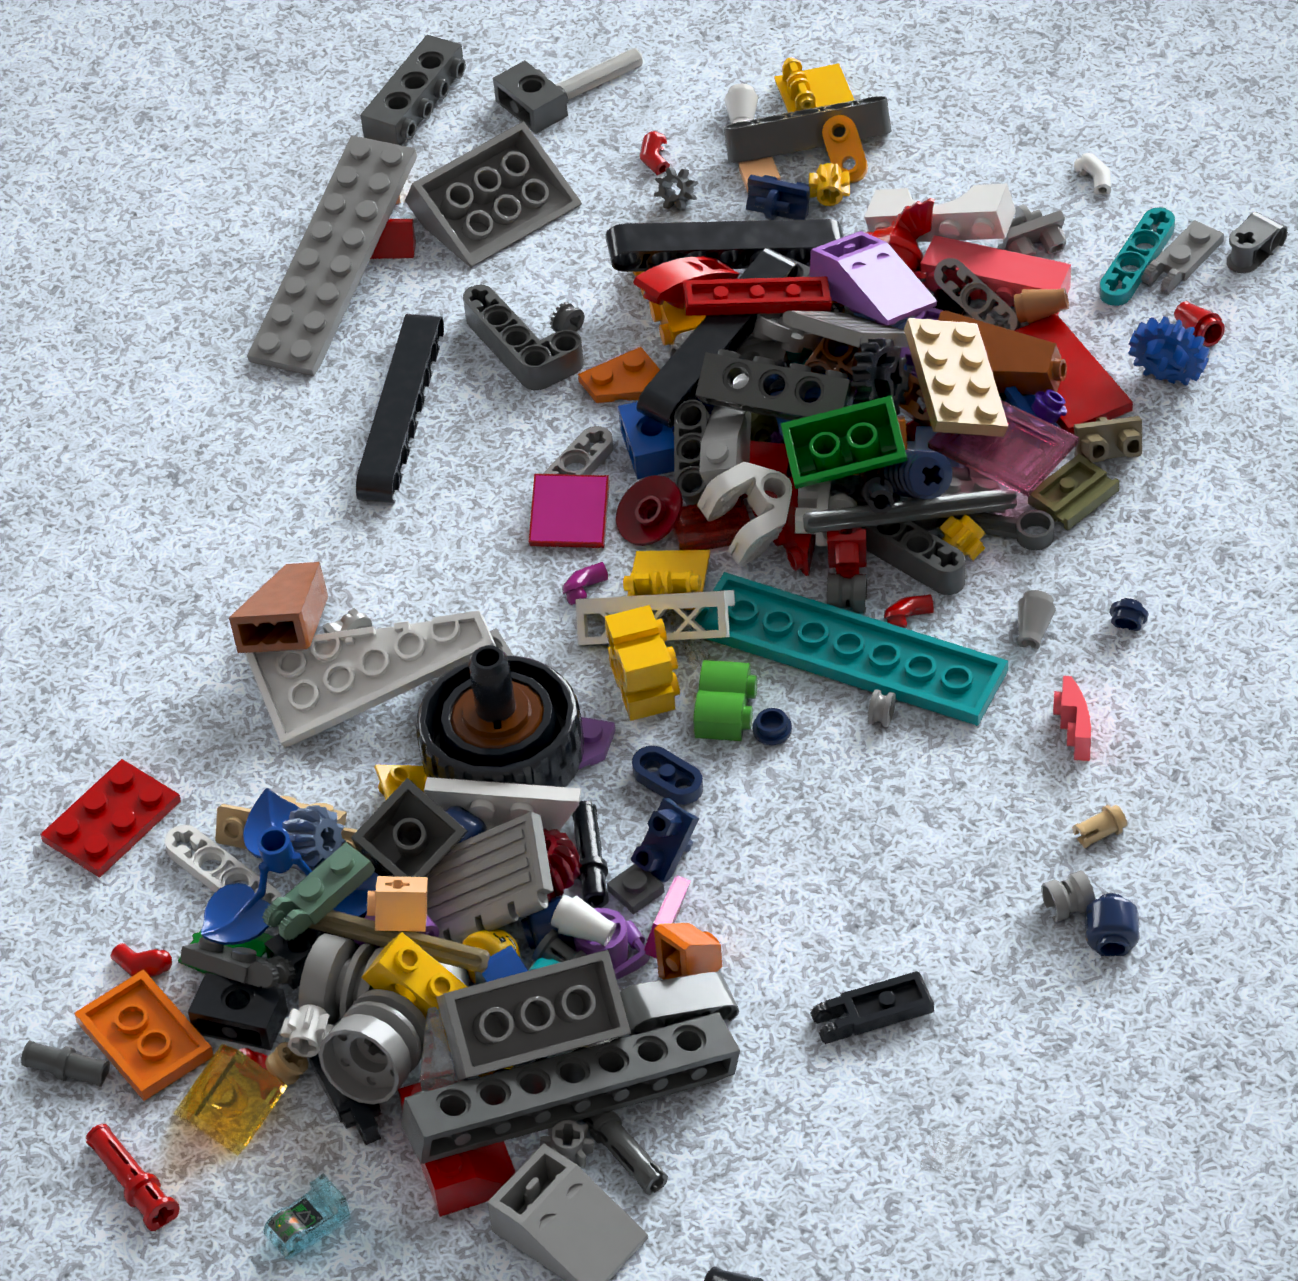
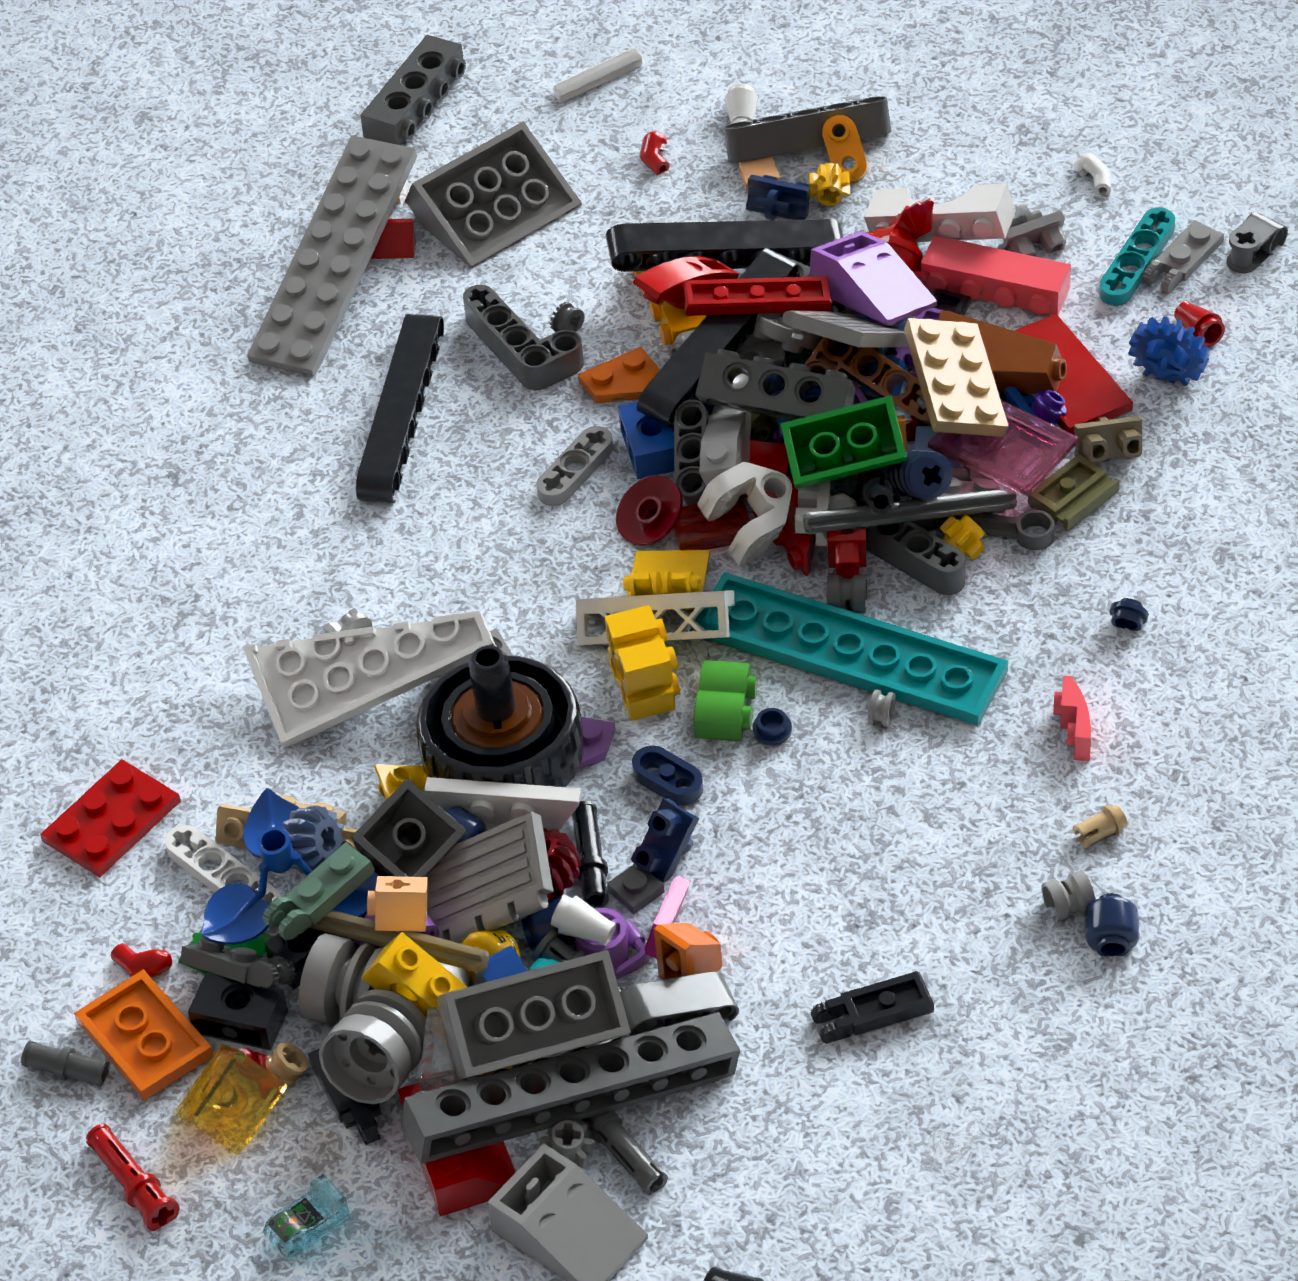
slope [229,562,328,653] -> none
white gear [280,1004,334,1057] -> none
dark grey brick [493,60,568,134] -> none
dark pink tile [529,474,610,548] -> none
magenta arm [562,562,608,605] -> none
dark grey gear [654,167,699,210] -> none
yellow hinge [774,57,855,113] -> none
black gear [851,338,910,415] -> none
red arm [884,594,934,628] -> none
light grey beam [934,258,1021,331] -> none
medium nougat cone [1014,288,1069,324] -> none
light grey cone [1017,590,1056,649] -> none

